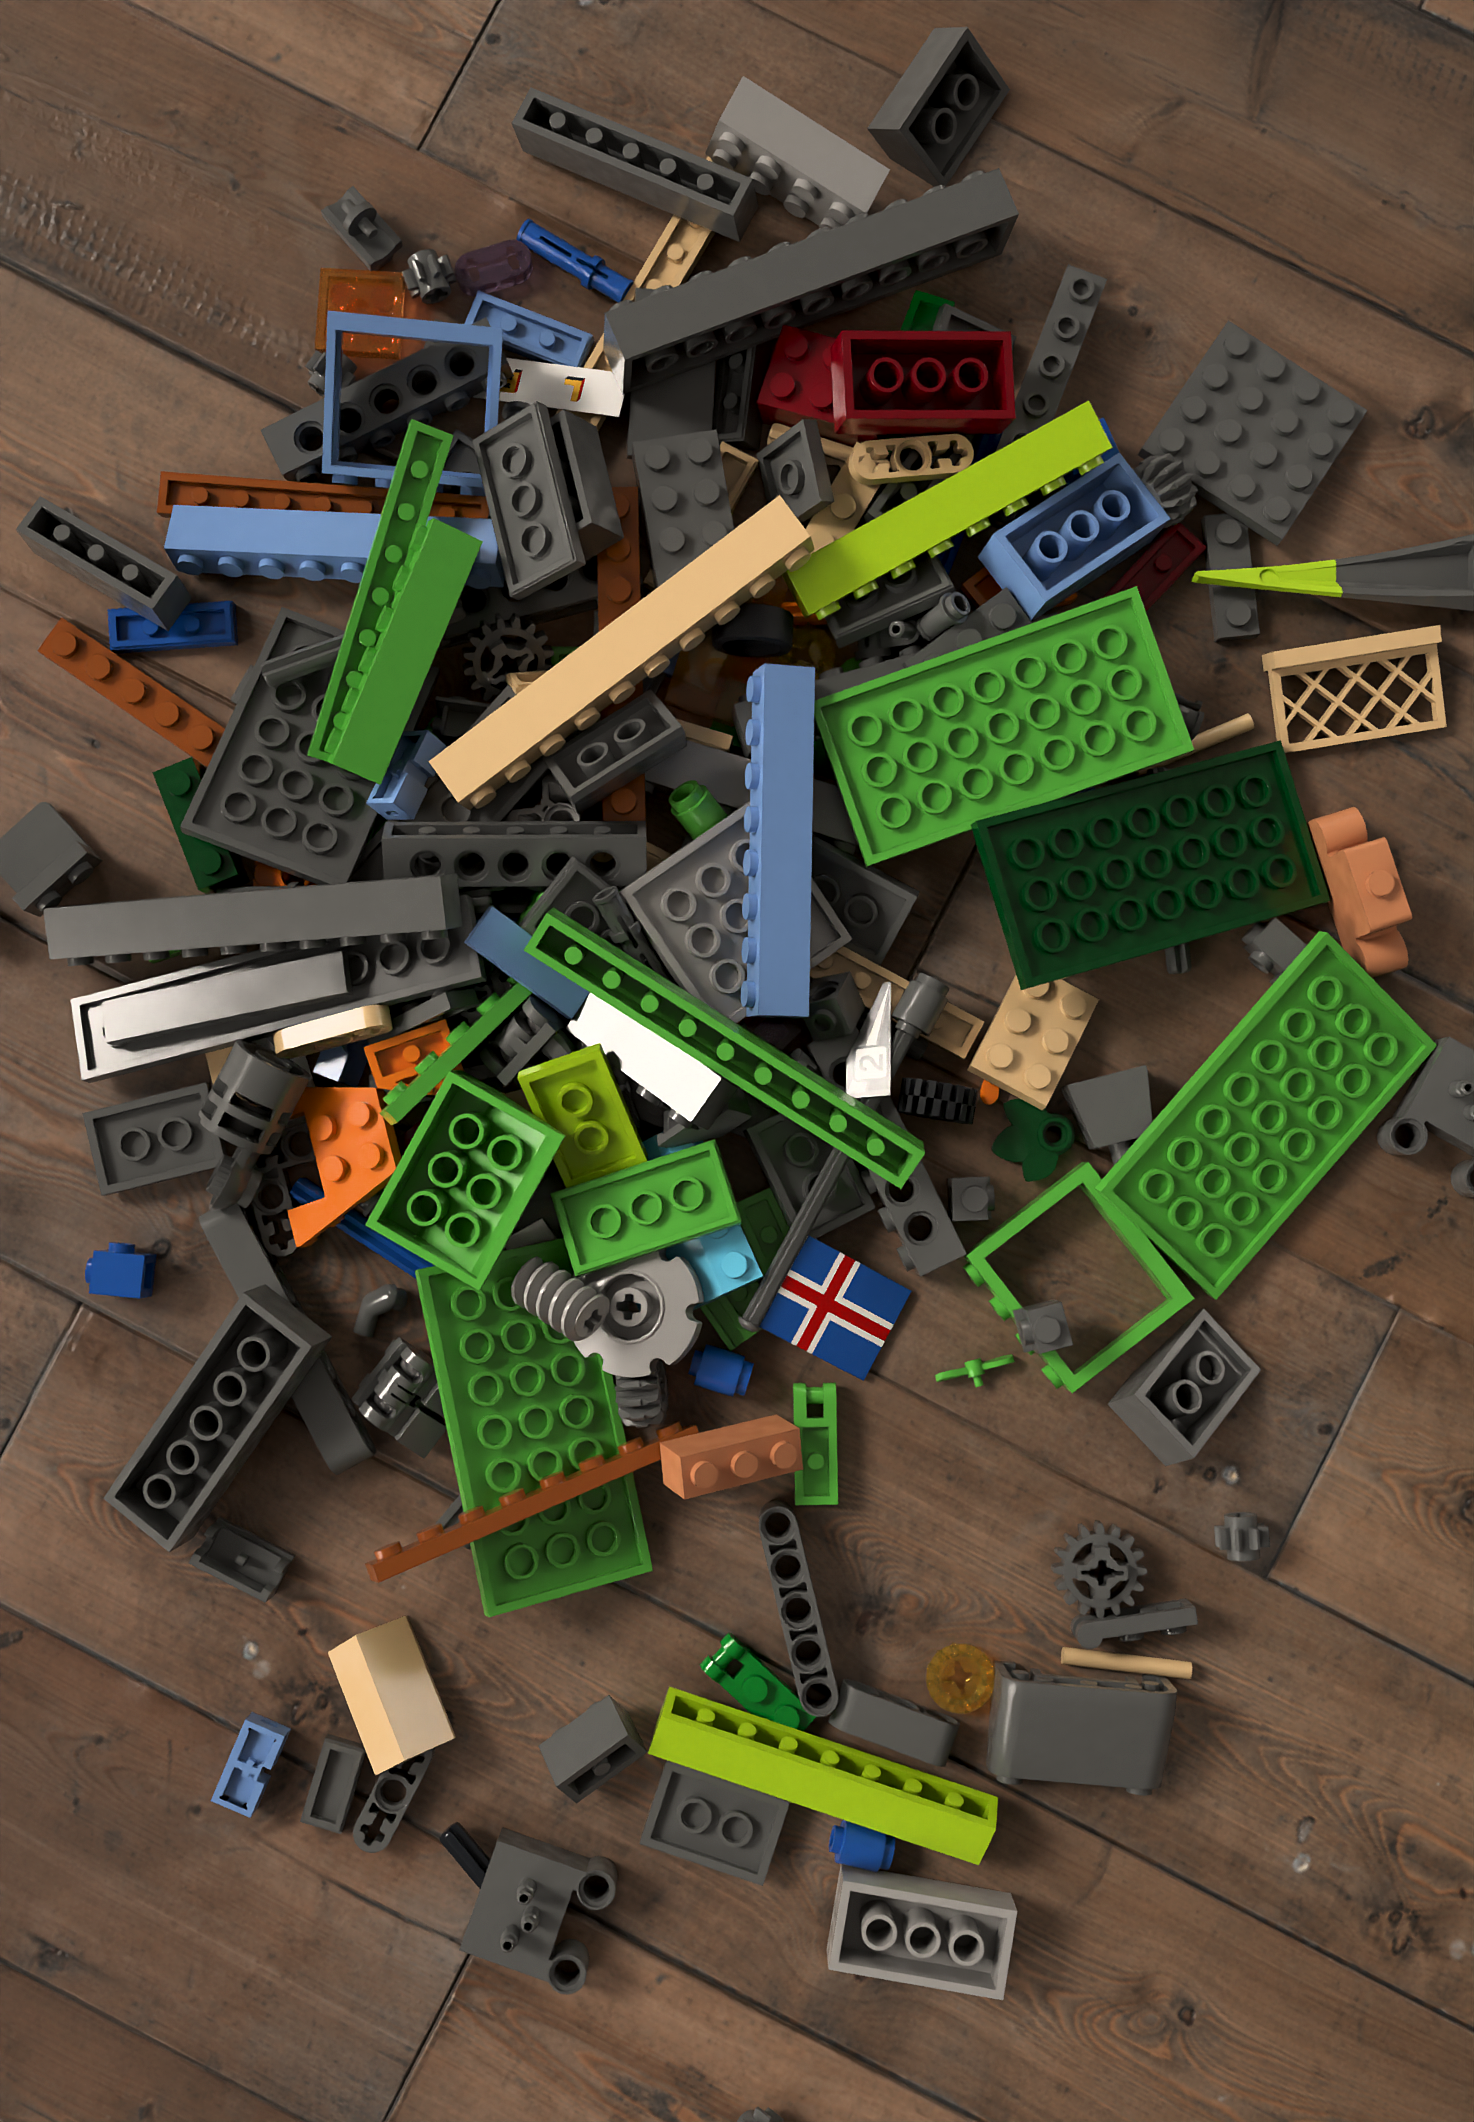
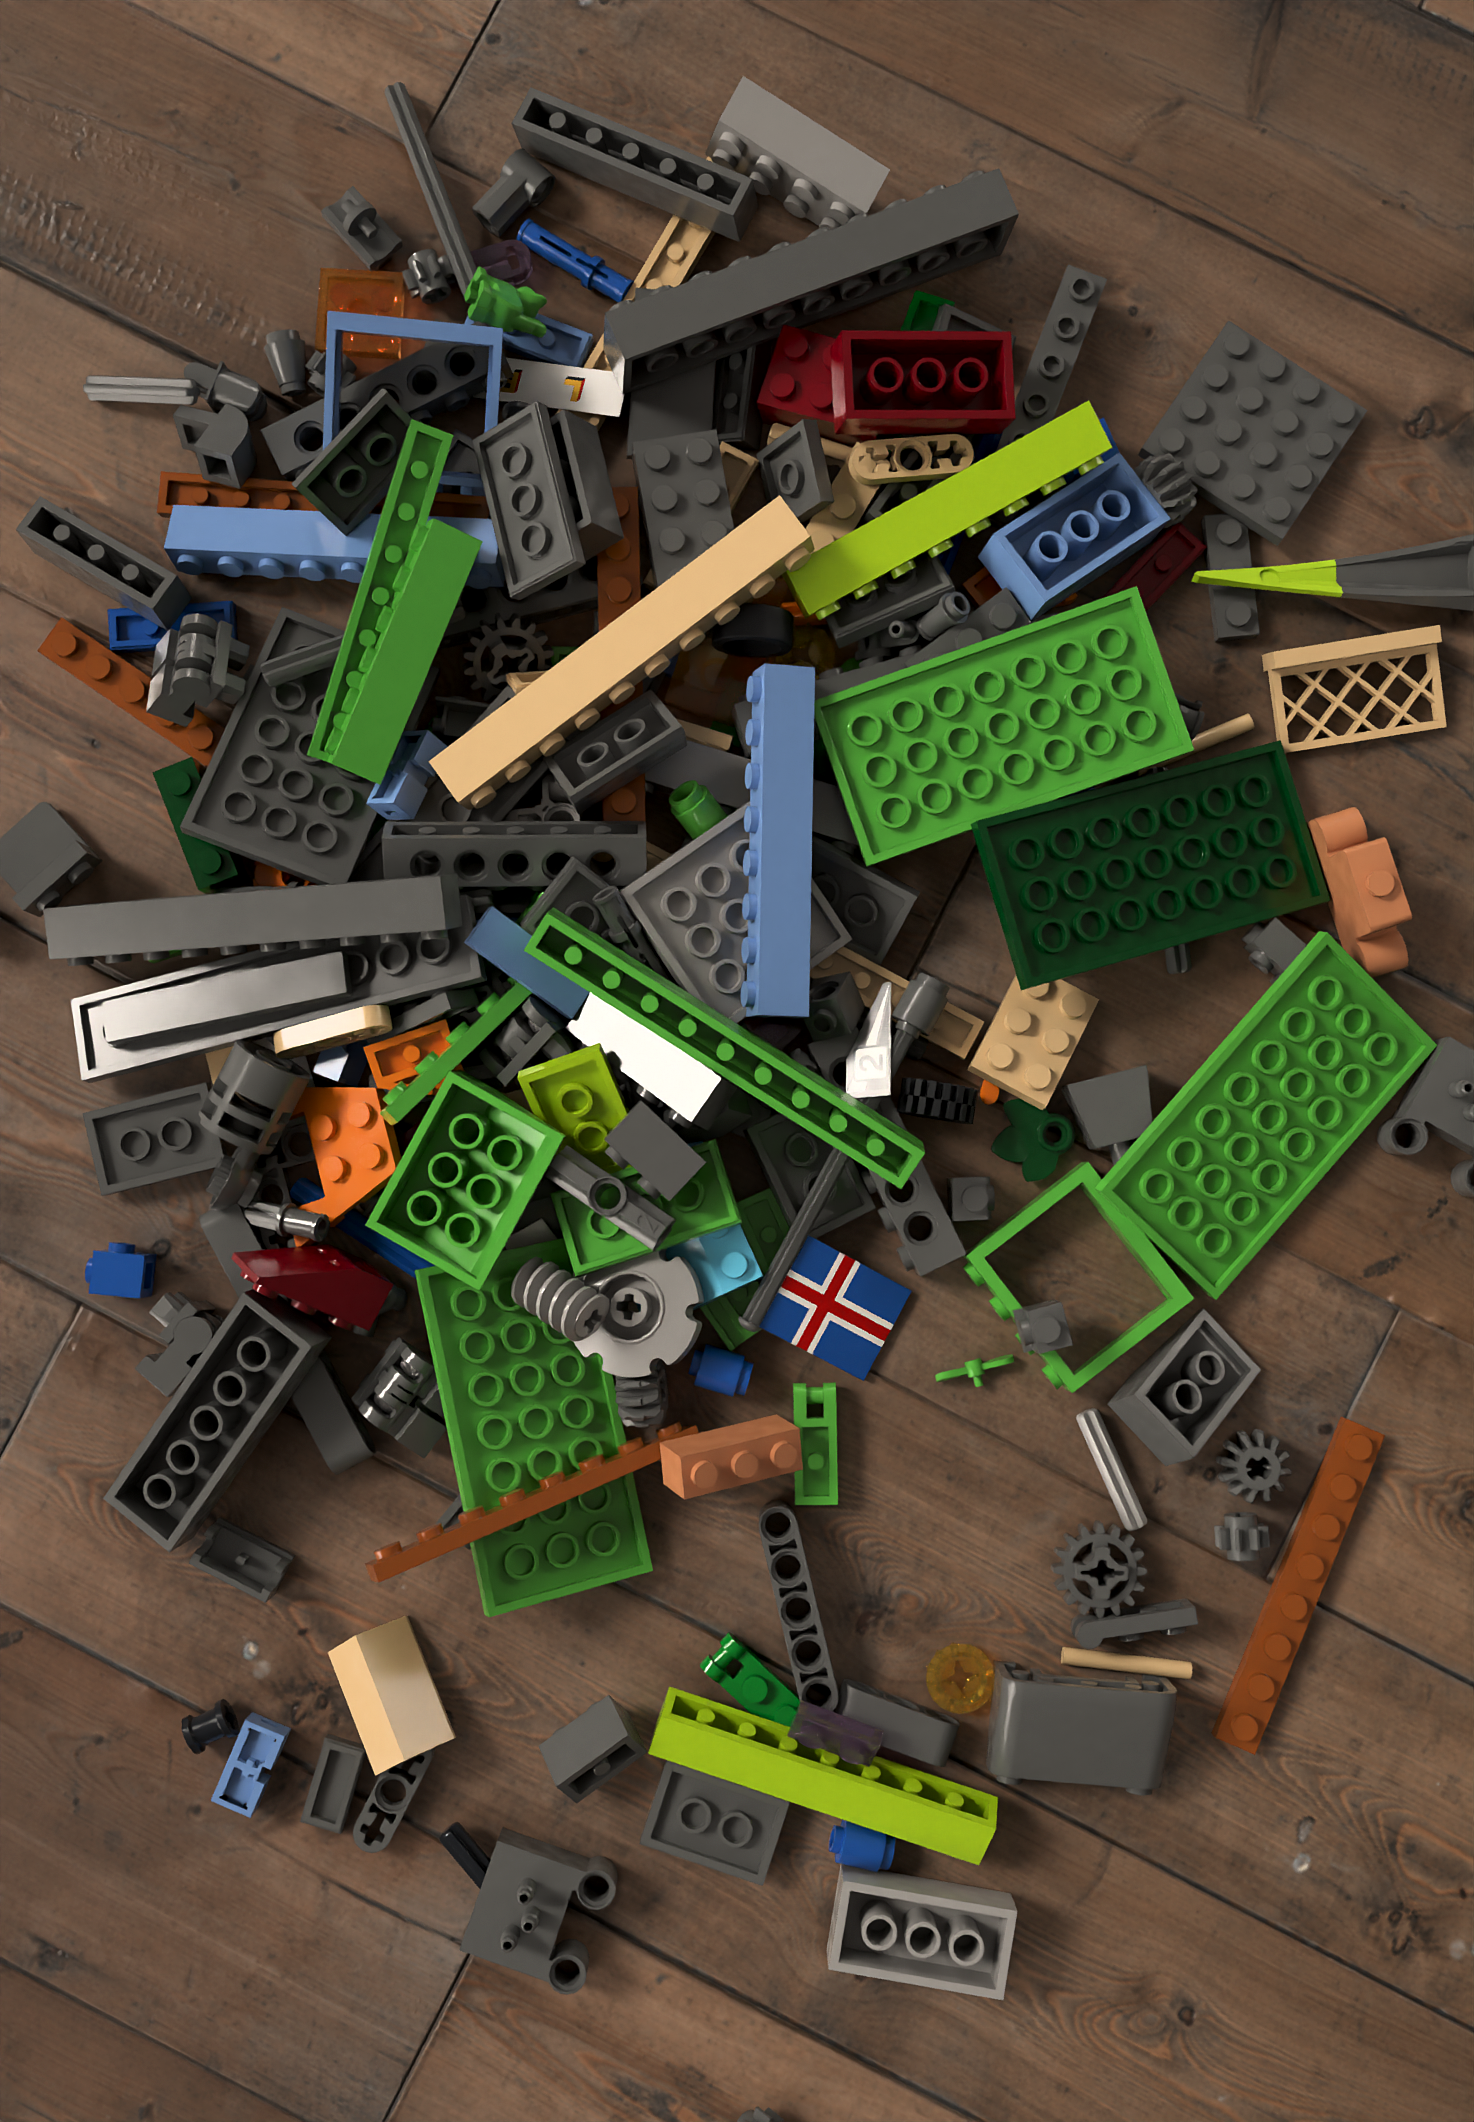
dark grey slope [867,27,1010,187] -> none
none -> axle [83,375,200,405]
none -> dark grey hips [135,1292,225,1397]
none -> dark grey hips [146,614,250,727]
none -> dark grey brick [173,404,257,489]
none -> black bush [181,1699,239,1755]
none -> dark grey arm [184,361,268,421]
none -> dark red slope [231,1244,394,1331]
none -> dark grey axle [245,1199,330,1242]
none -> dark grey cone [264,329,307,397]
none -> dark grey slope [292,388,412,536]
none -> dark grey axle [384,82,477,299]
none -> bright green animal [464,266,547,338]
none -> dark grey piece [472,149,555,237]
none -> dark grey piece [545,1145,676,1251]
none -> dark grey brick [604,1100,706,1201]
none -> plate [787,1700,884,1767]
none -> light grey axle [1076,1408,1147,1531]
none -> dark orange plate [1211,1417,1385,1755]
none -> dark grey gear [1216,1429,1292,1503]

